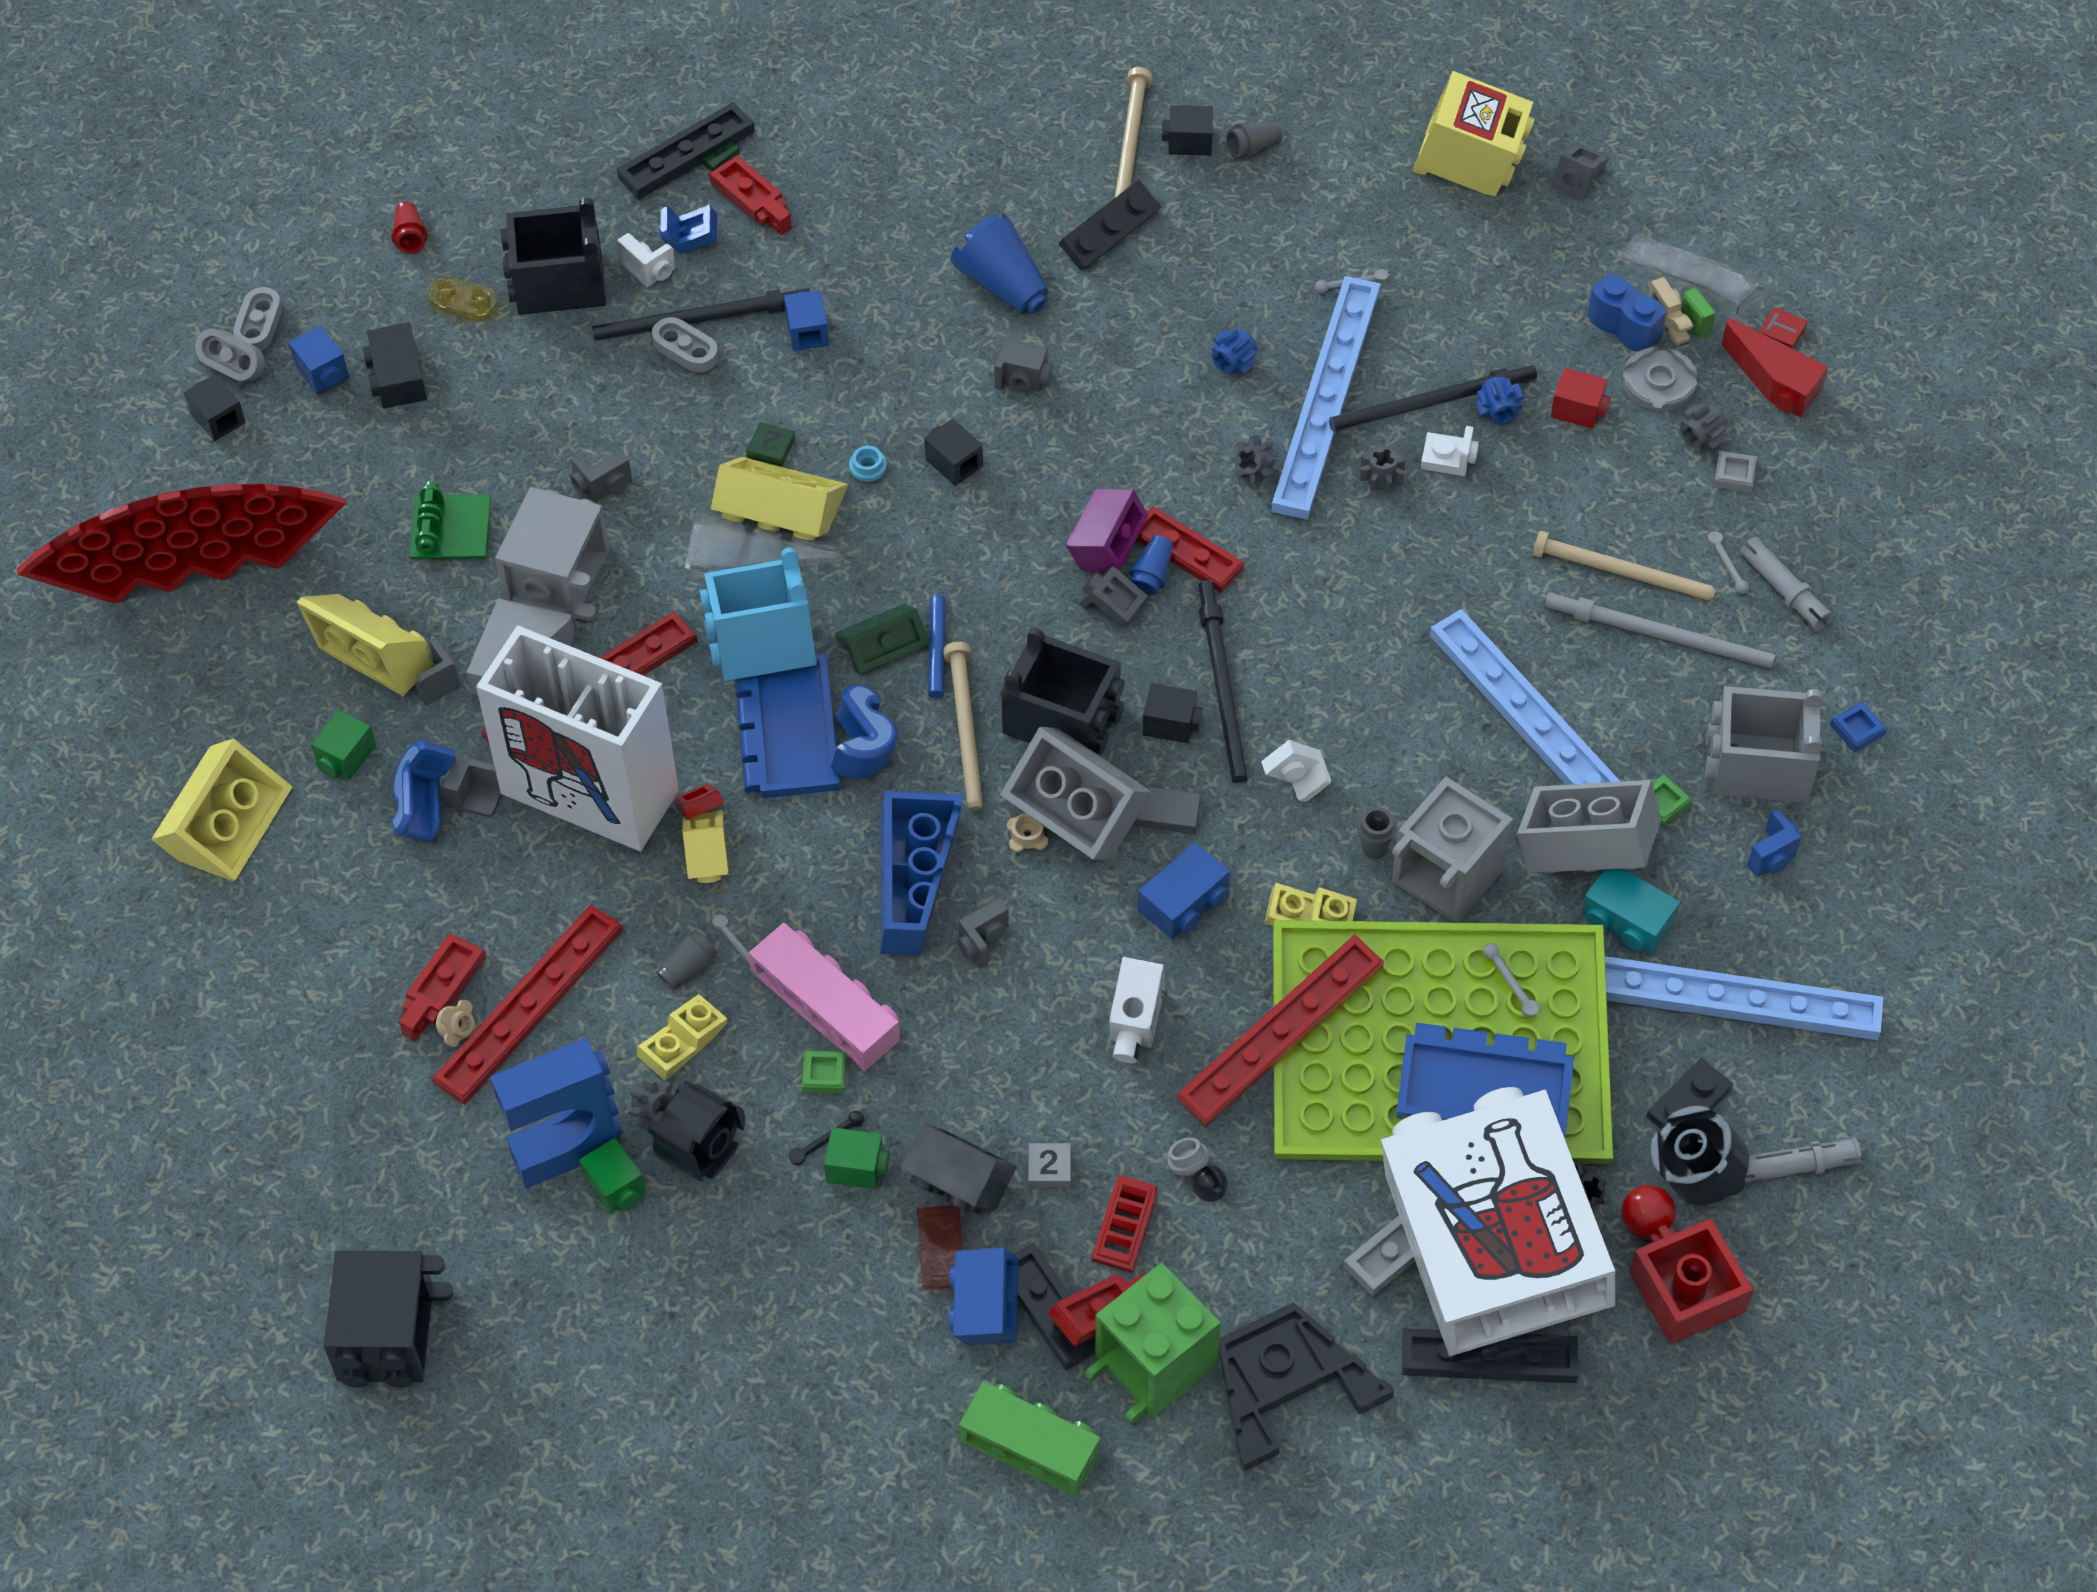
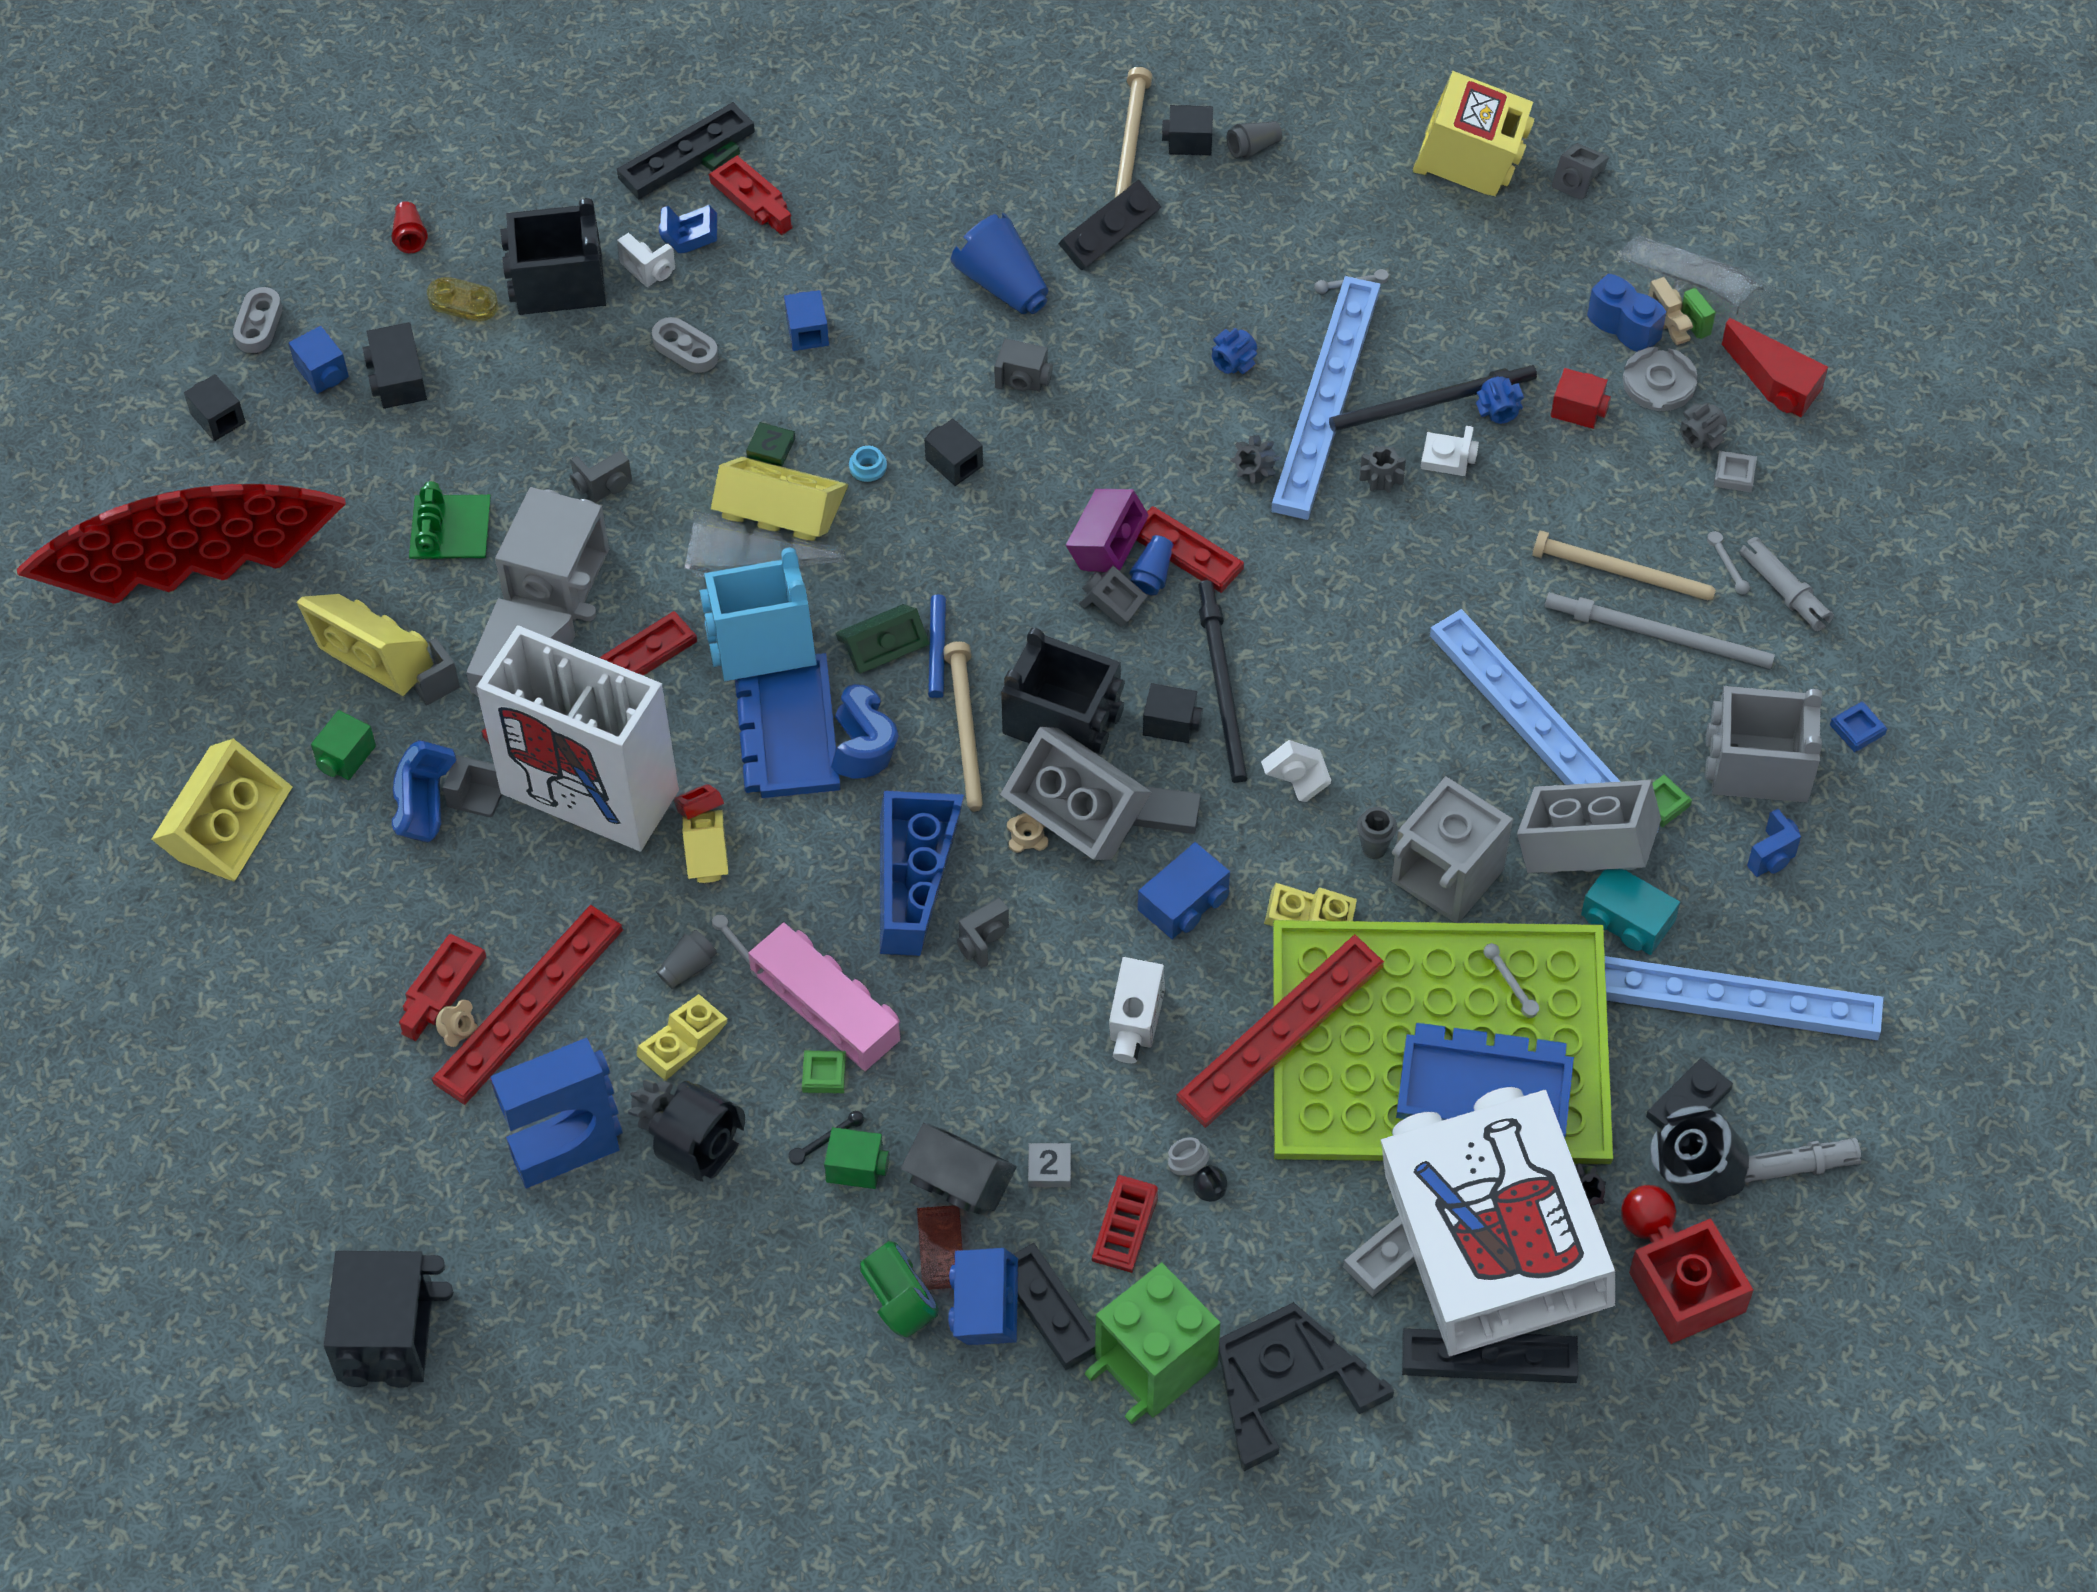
light grey plate [195,329,265,382] -> none
green brick [579,1138,646,1214] -> none
black bar [592,288,810,341] -> none
bright green brick [958,1381,1101,1497] -> none
red hinge [1049,1272,1148,1346] -> none
red tile [1759,307,1808,349] -> none
none -> green animal [860,1241,939,1338]

